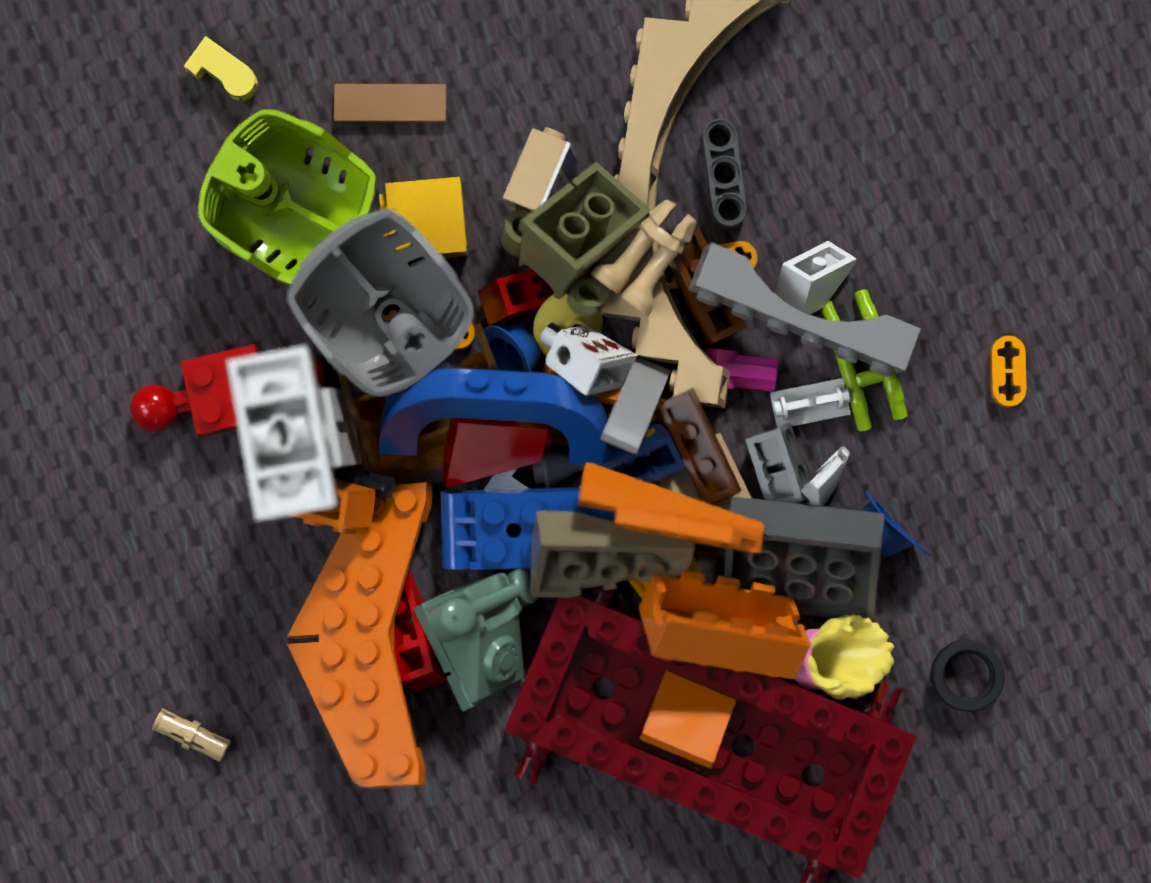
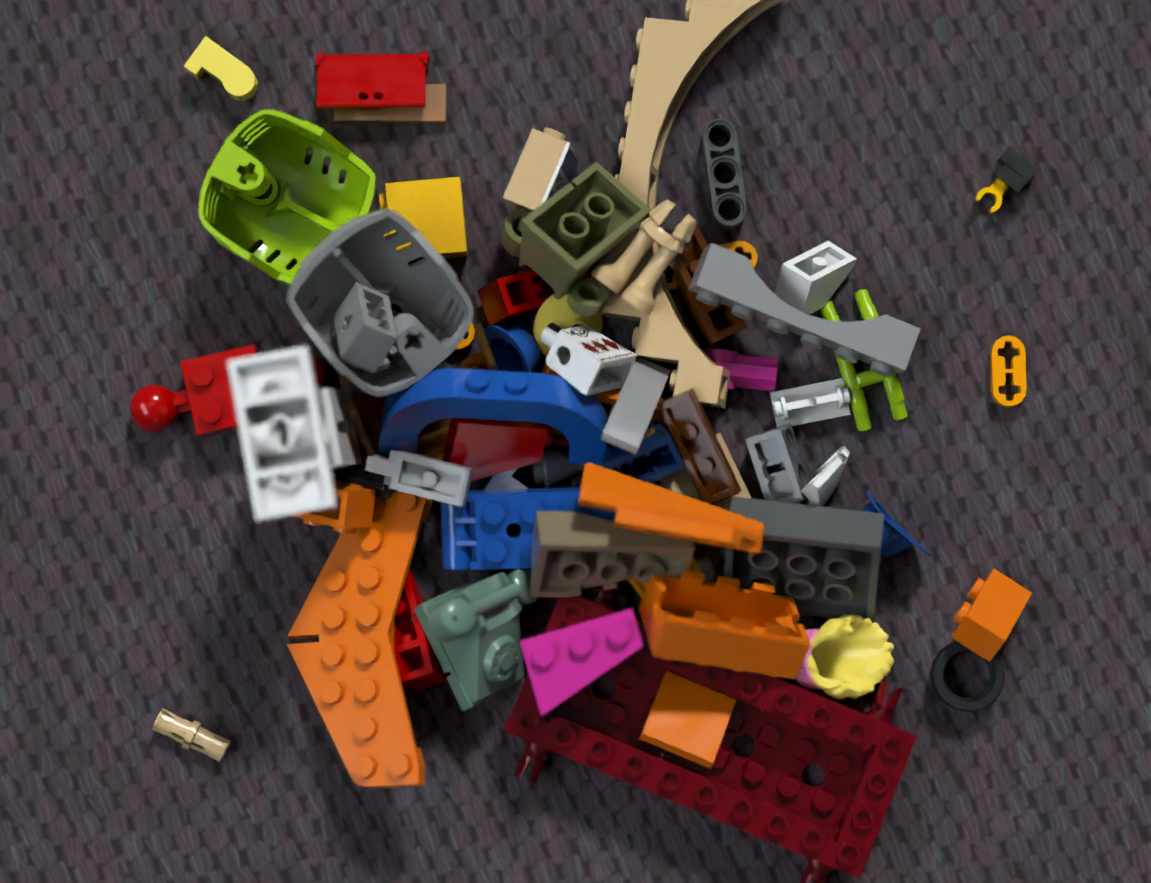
none -> red door [315,51,430,110]
none -> light grey brick [333,282,398,373]
none -> light grey hinge [365,450,473,507]
none -> dark pink wedge [520,609,643,716]
none -> orange brick [951,568,1032,662]
none -> pearl dark grey piece [975,147,1038,213]

